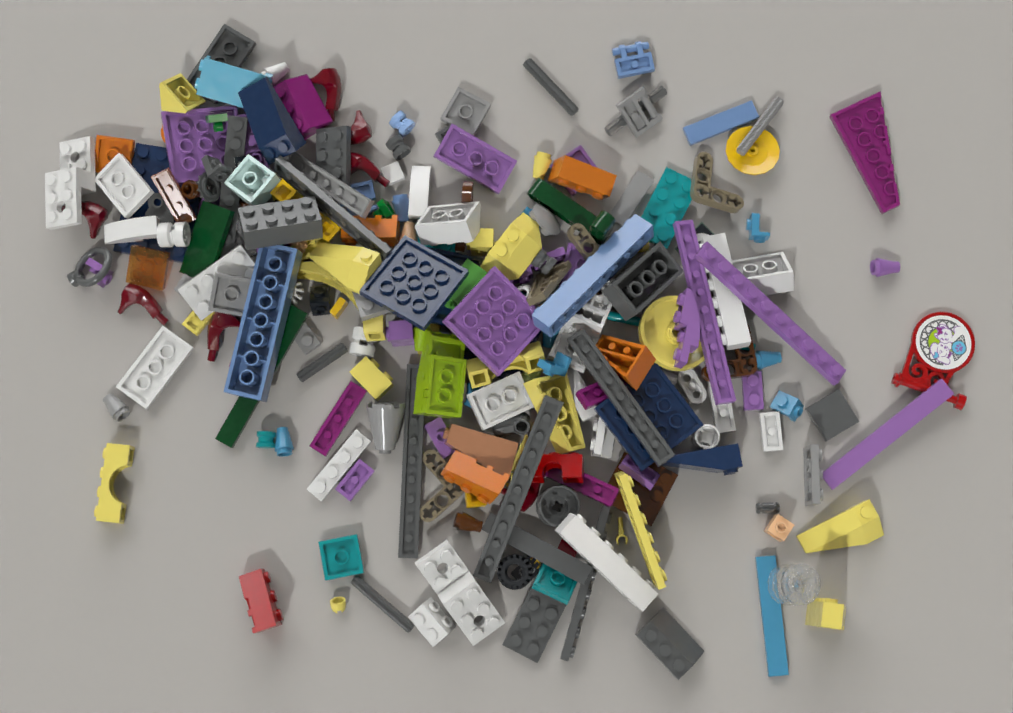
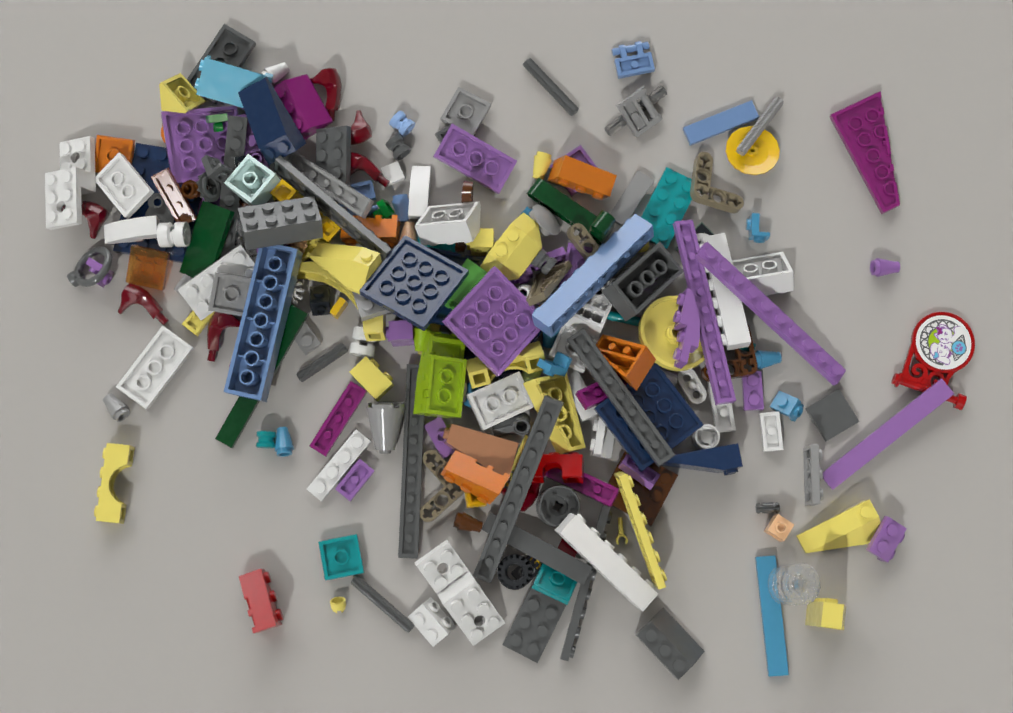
none -> medium lavender bracket [866,516,907,562]

